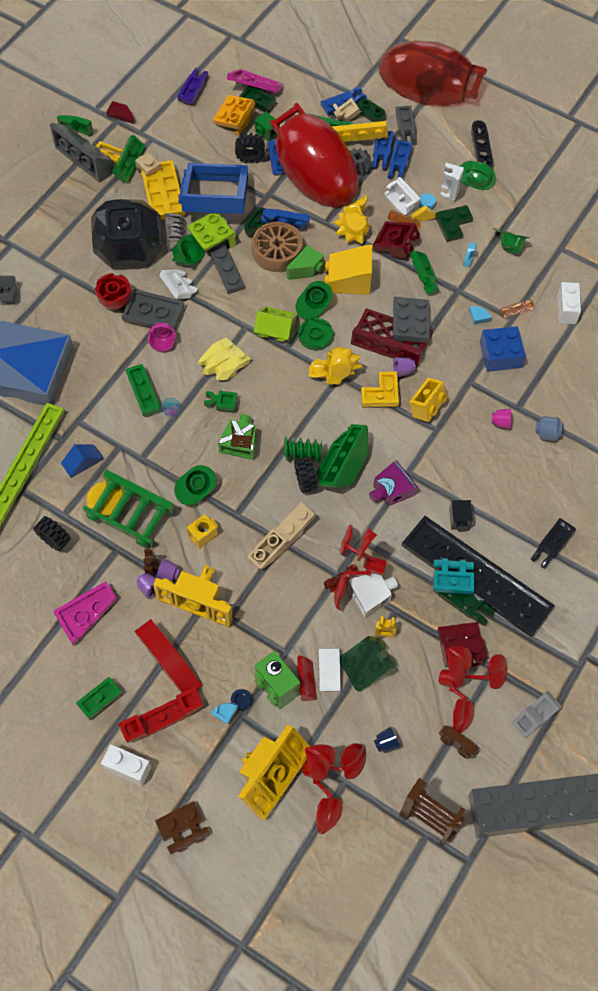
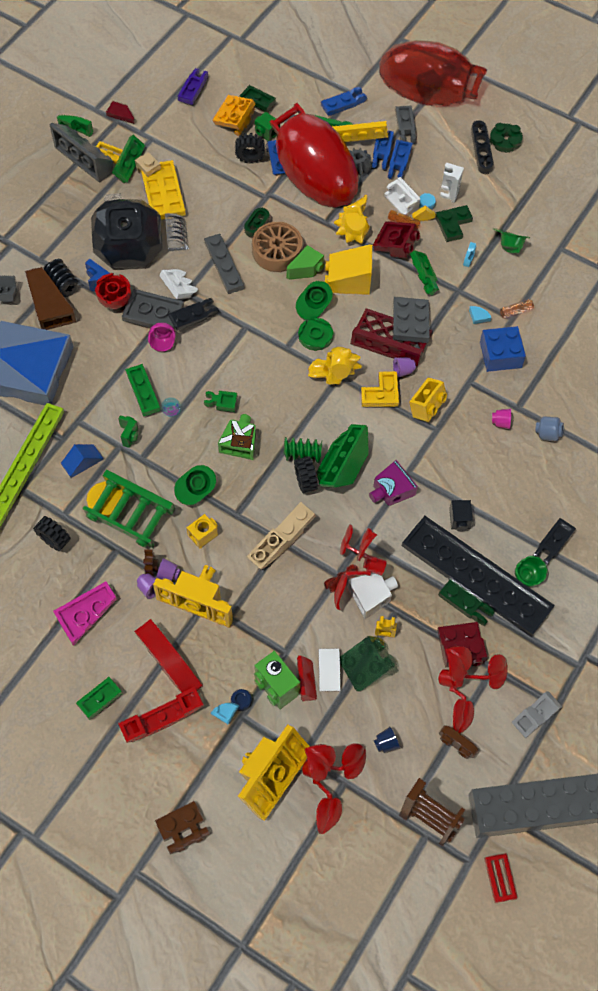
white brick [101,744,152,787] -> none
green piece [172,234,205,266] -> none
blue window [178,163,248,214] -> none
lime bracket [188,213,236,251] -> none
light yellow plate [197,337,251,380] -> none
dark pink wing [227,68,283,93] -> none
lime slope [254,306,298,341] -> none
blue hinge [260,208,310,229] -> none
tan bracket [333,98,361,122] -> none
dark green plate [357,99,386,122] -> none
teal plate [433,558,474,594] -> none
green piece [460,161,496,191] -> none
white brick [557,282,581,324] -> none
none -> reddish brown slope [25,267,76,330]
none -> black piece [44,259,78,297]
none -> blue slope [85,259,109,291]
none -> green bracket [118,415,139,448]
none -> black hinge [168,298,219,331]
none -> red tile [484,854,517,903]
none -> dark green plate [489,123,523,153]
none -> green hair [514,556,548,587]

